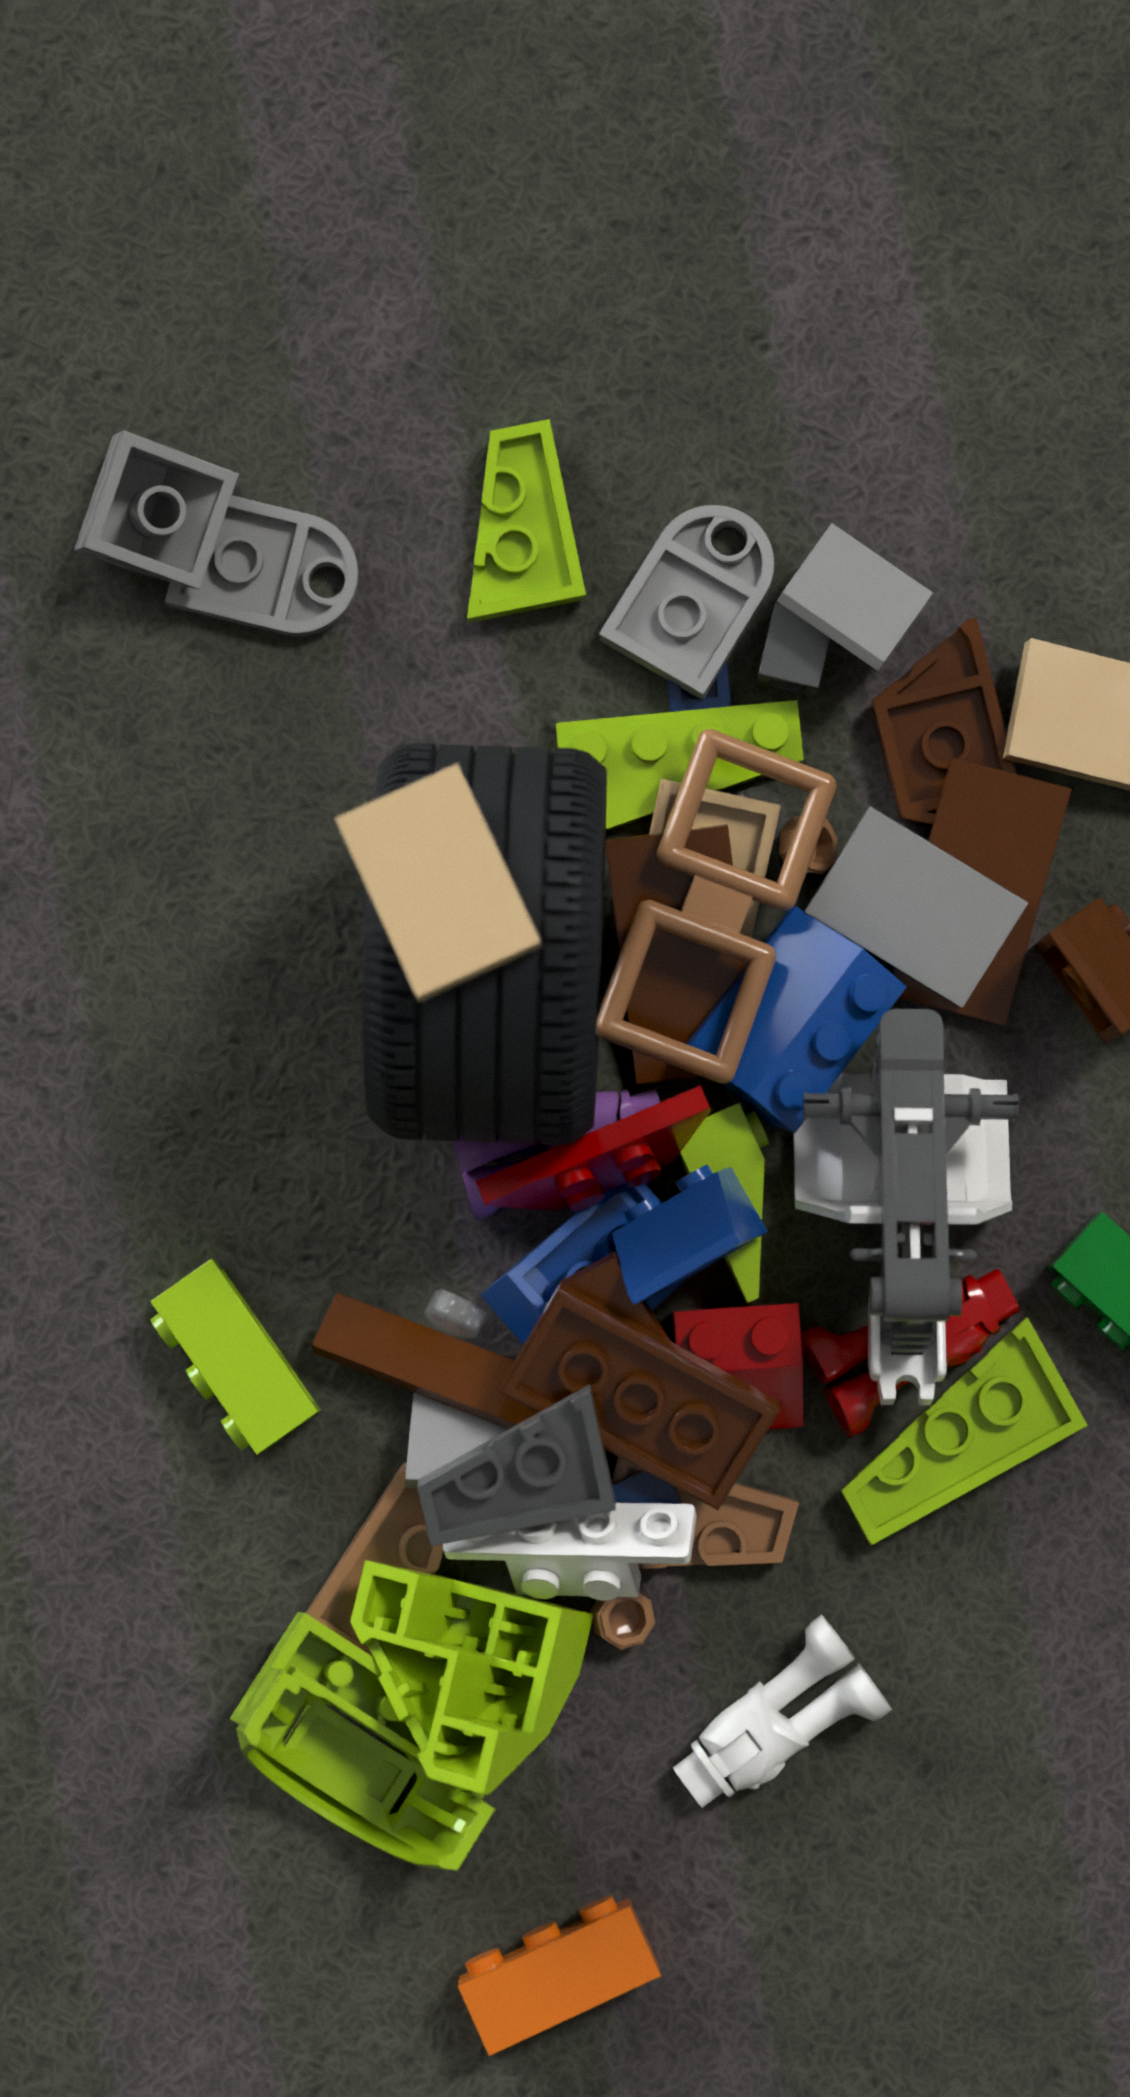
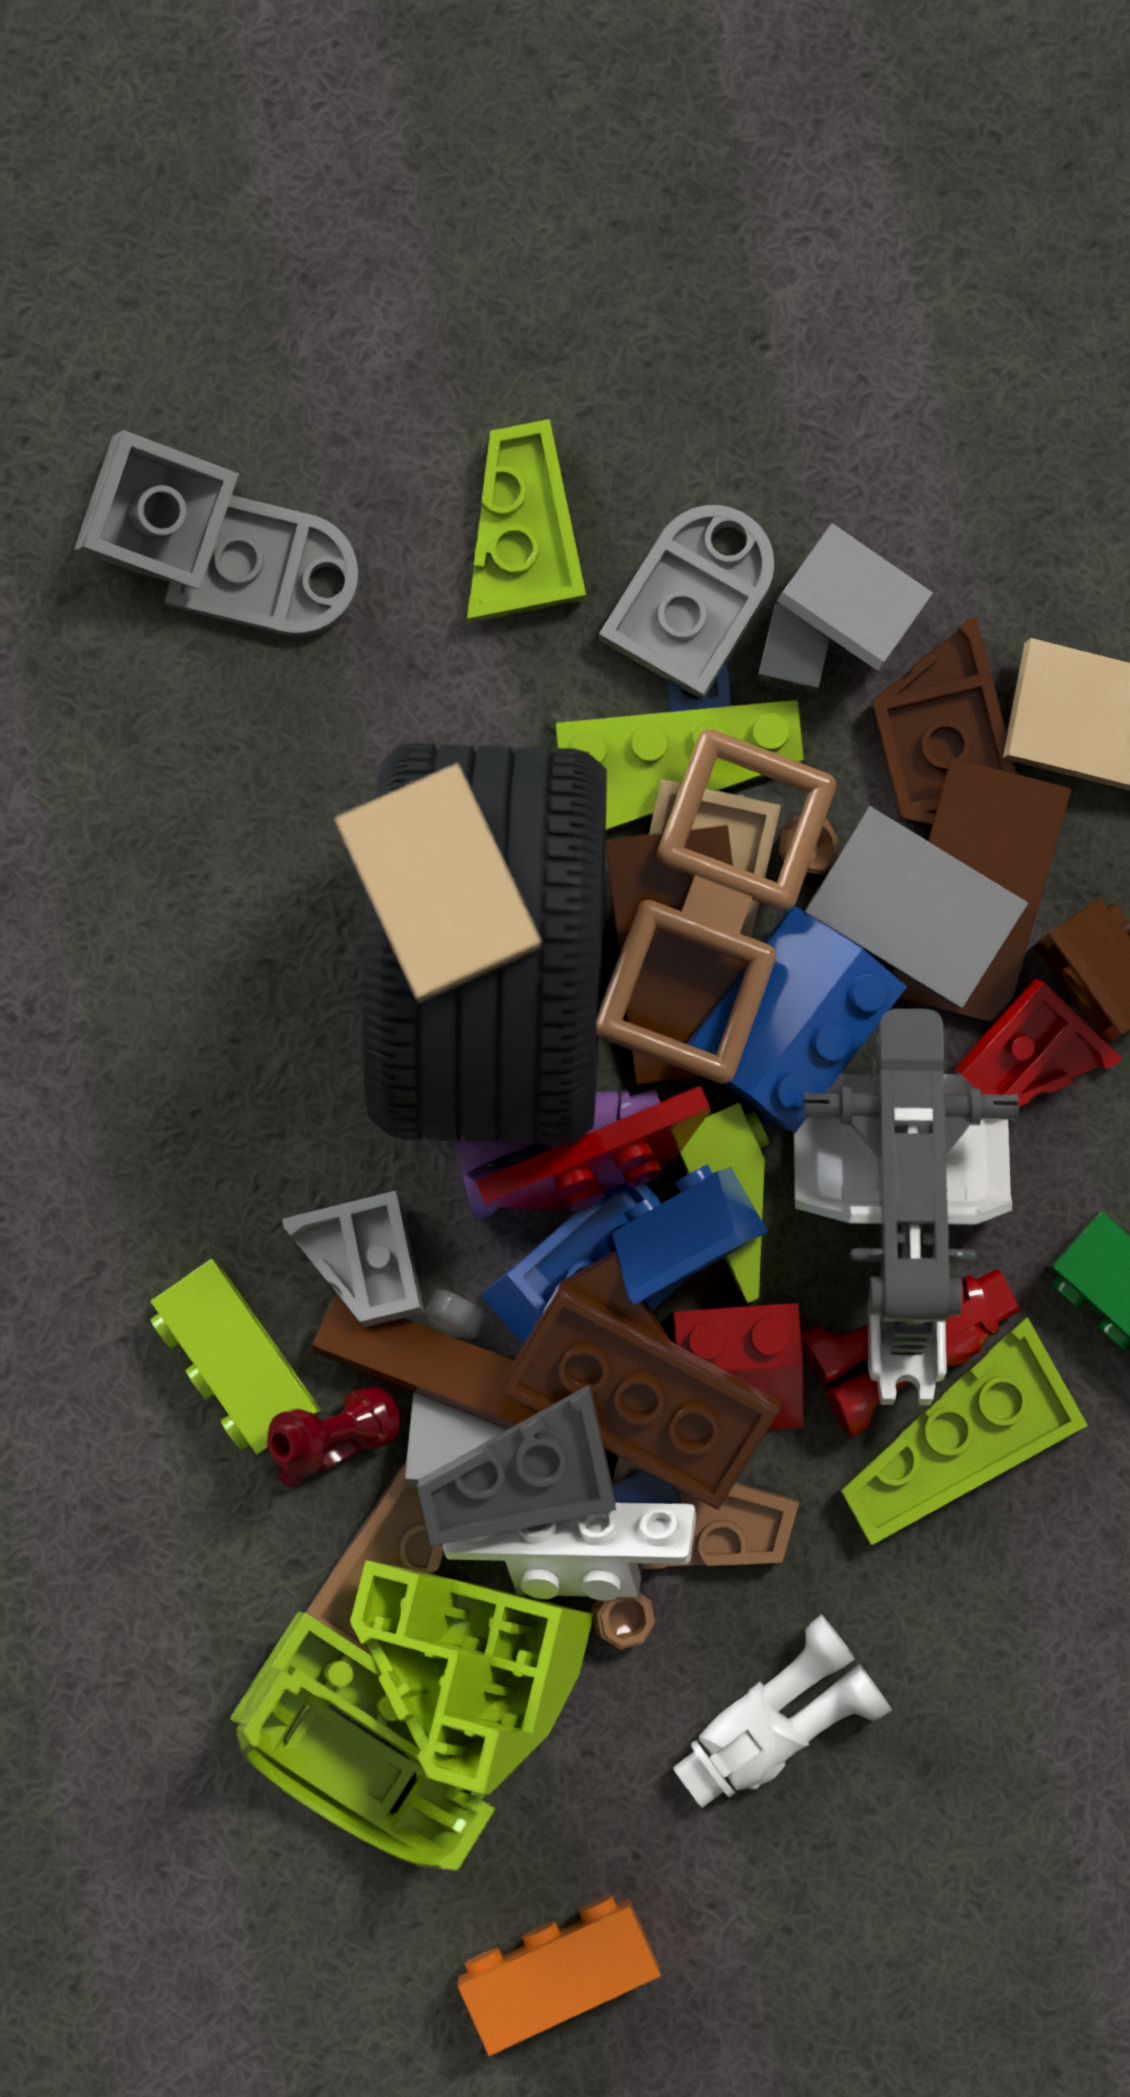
none -> dark red piece [267,1386,400,1488]
none -> light grey wing [282,1191,424,1327]
none -> red wing [953,978,1122,1107]

